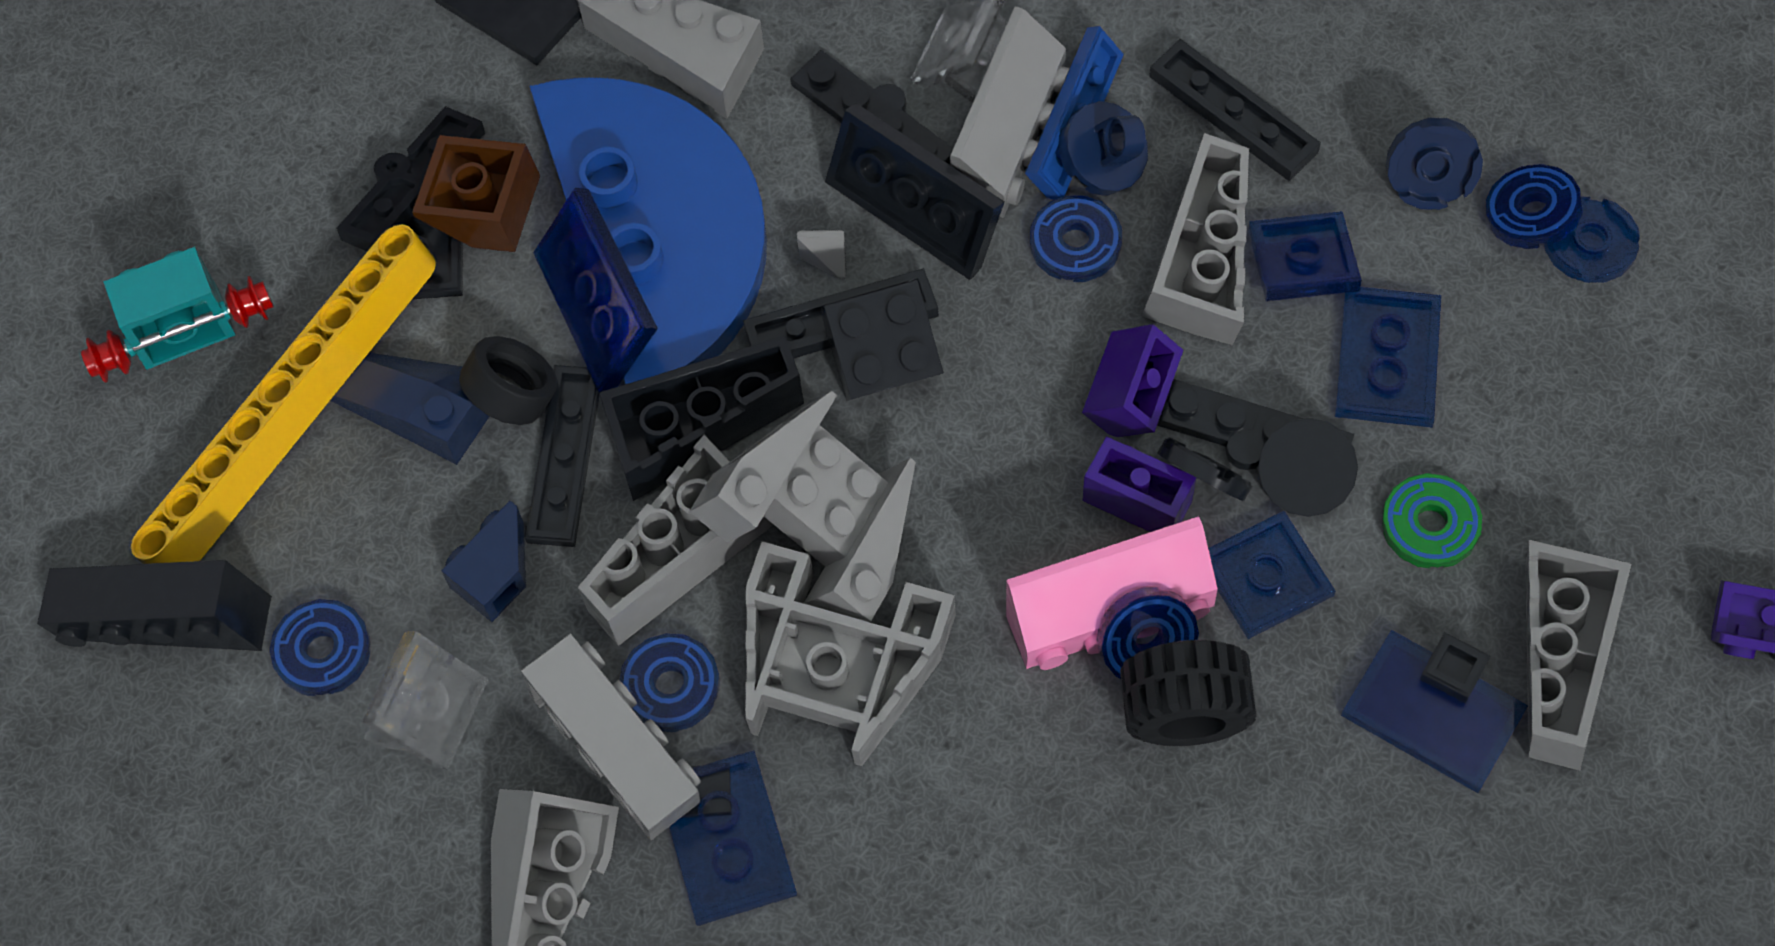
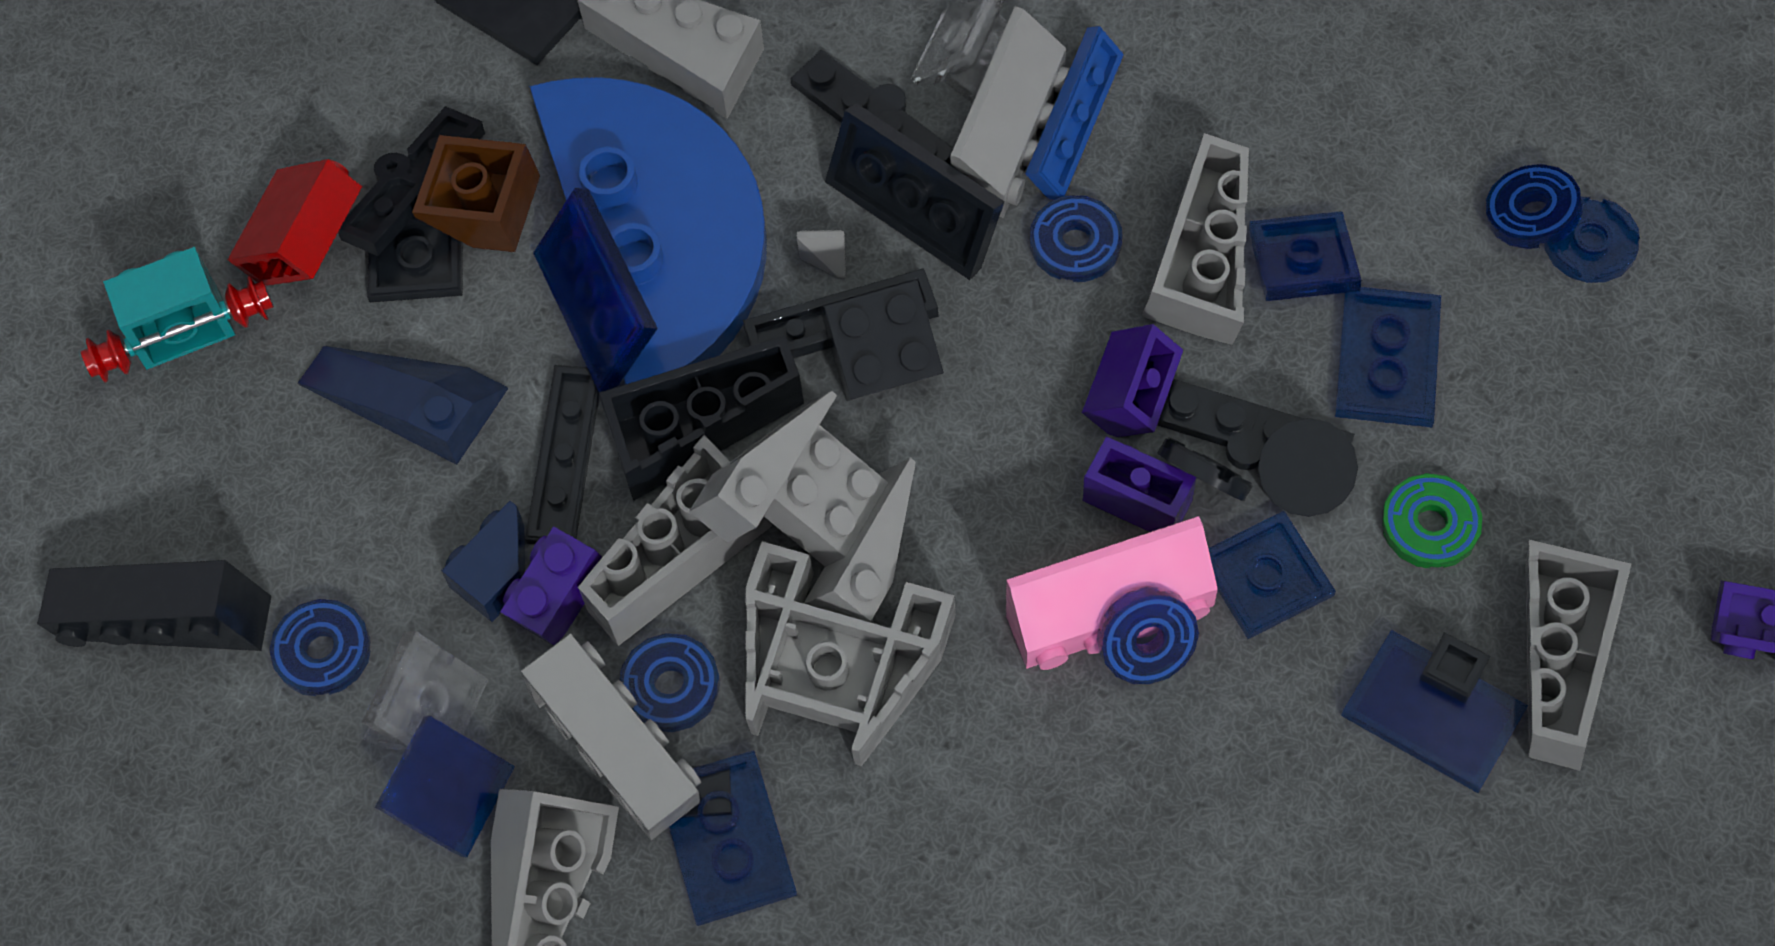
yellow beam [131,225,436,564] -> none
black tyre [459,336,557,425] -> none
dark blue tile [1059,101,1148,196] -> none
black tyre [1120,640,1257,746] -> none
black plate [1149,39,1321,181] -> none
dark blue tile [1386,118,1483,210] -> none
none -> red brick [227,159,362,286]
none -> clear blue tile [375,716,515,857]
none -> dark purple brick [500,526,602,646]

